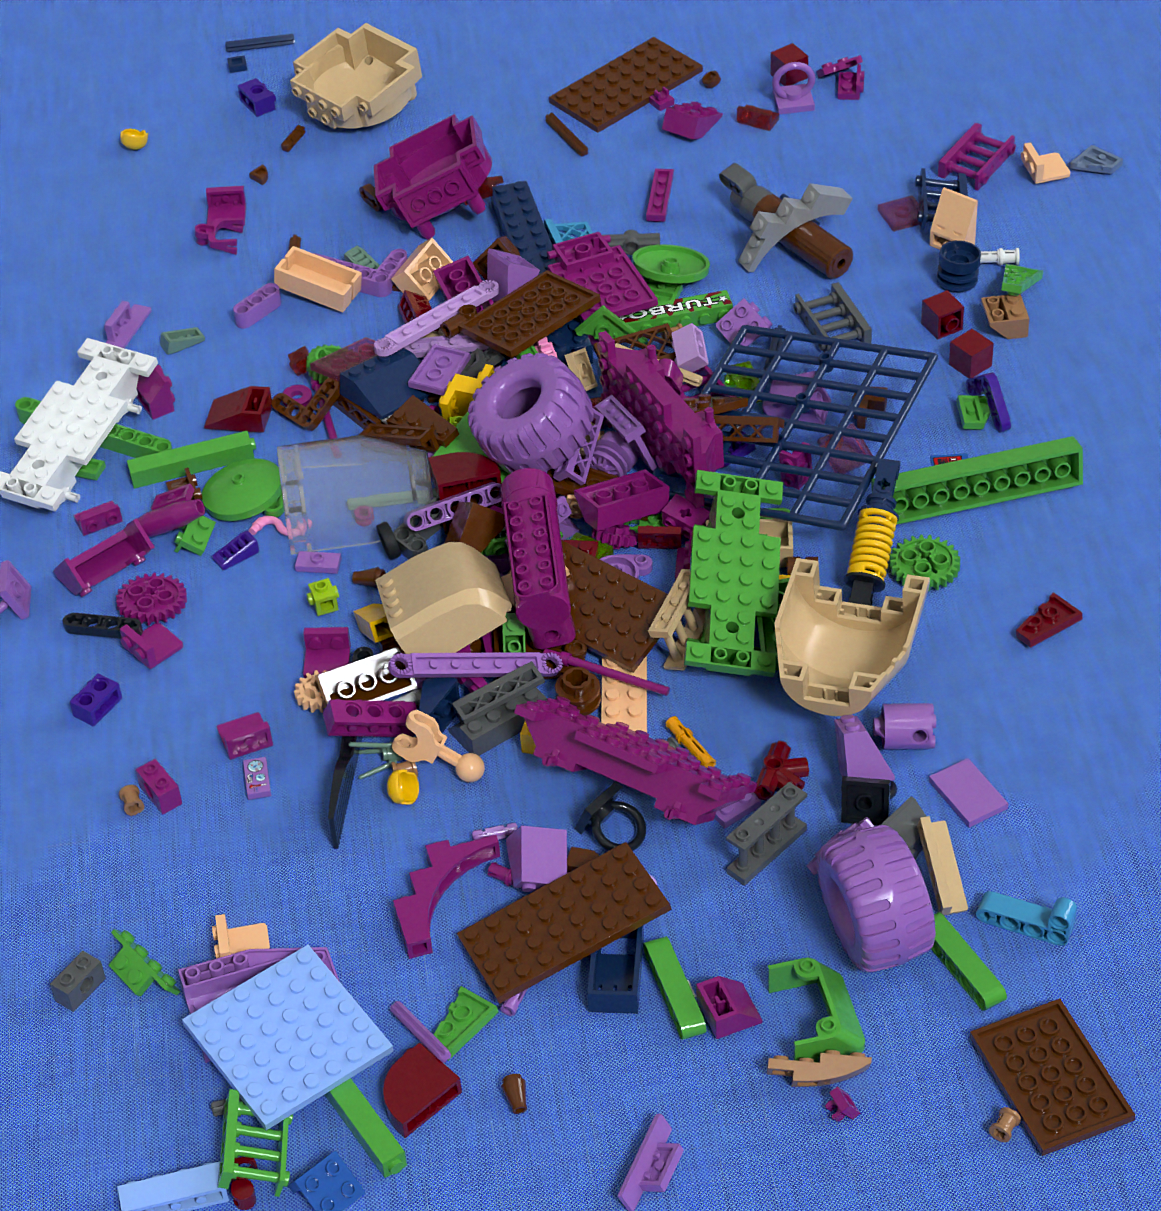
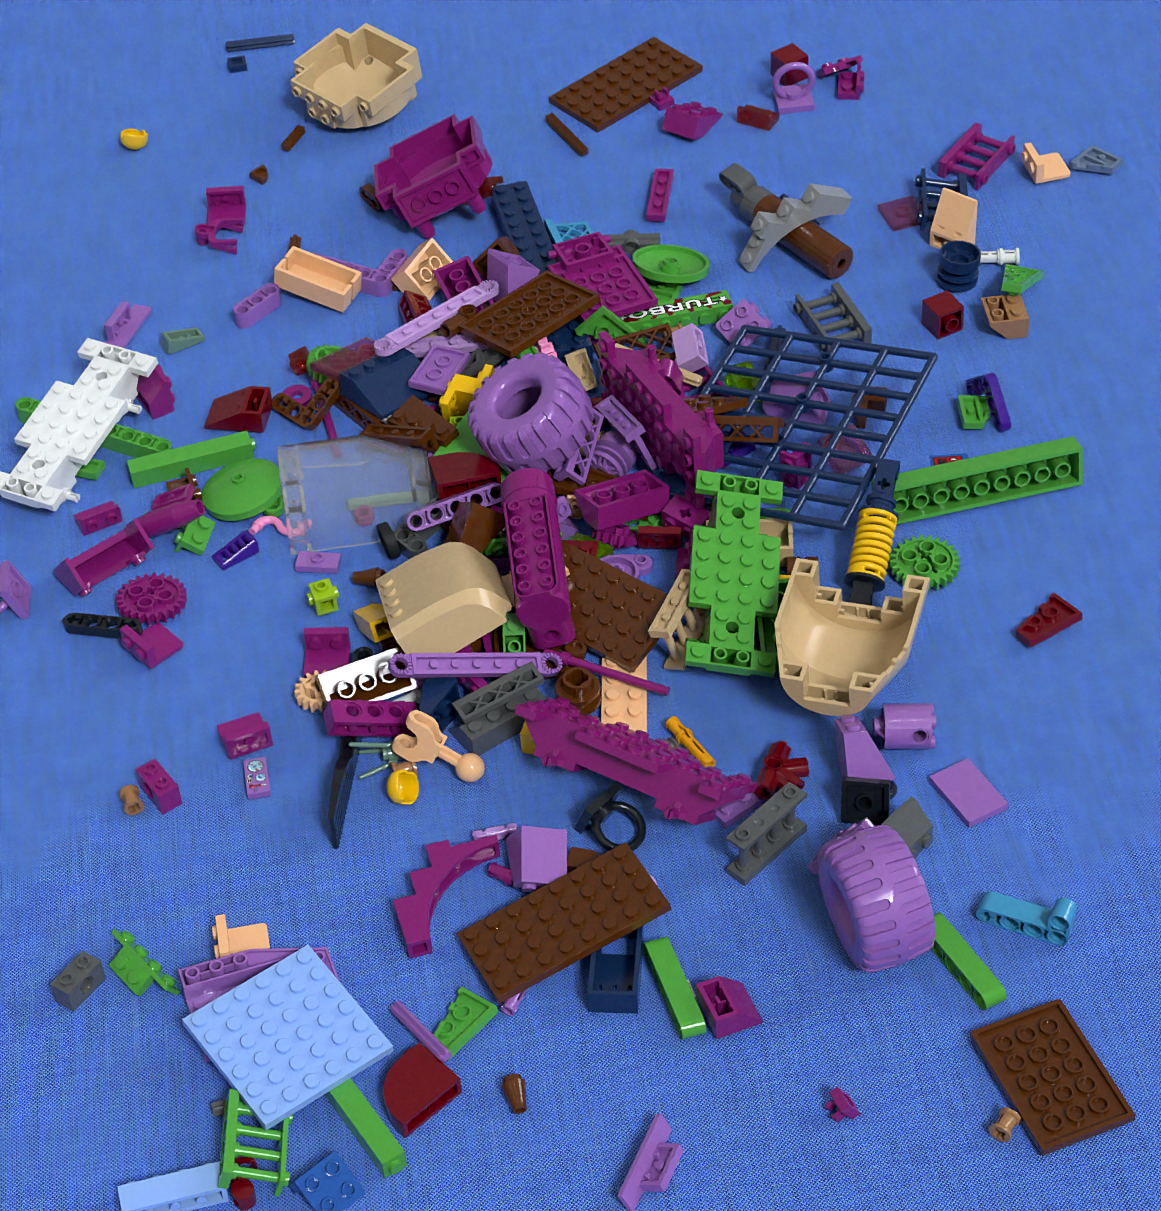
dark purple brick [70,673,122,727] -> none
dark purple brick [237,78,276,117] -> none
sand green slope [344,245,380,270] -> none
reddish brown tile [702,71,721,88] -> none
medium nougat slope [767,1050,872,1087] -> none
bright green windscreen [768,958,865,1063] -> none
tan panel [917,816,968,915] -> none
dark red head [949,329,994,379] -> none

